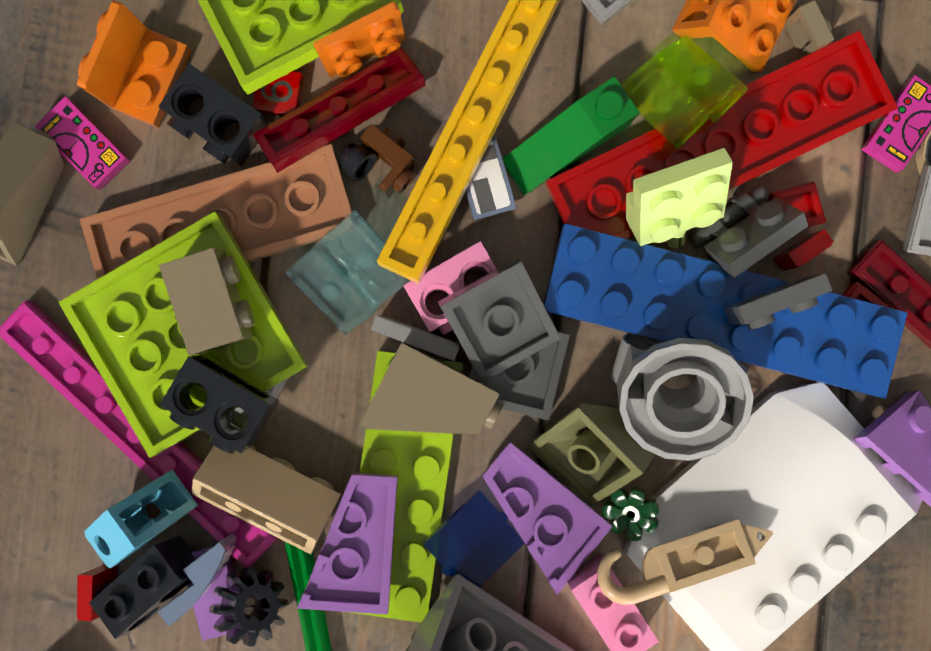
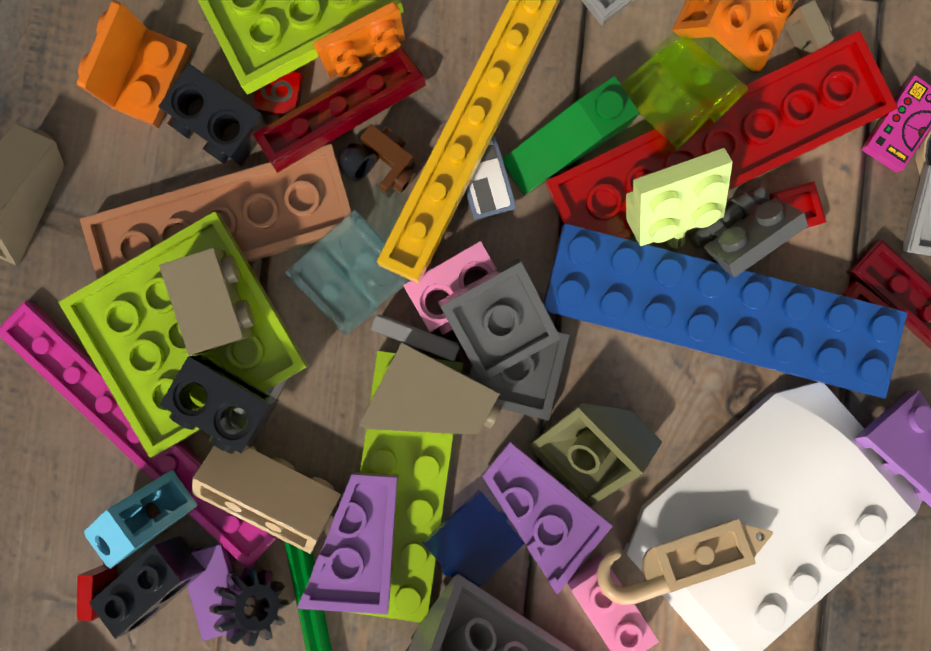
dark pink tile [34,96,131,190] -> none
sand blue slope [158,533,237,627] -> none
dark green plant [602,486,660,541] -> none
light grey piece [610,334,754,461] -> none
dark grey plate [724,273,833,330] -> none
red tile [773,229,834,271] -> none

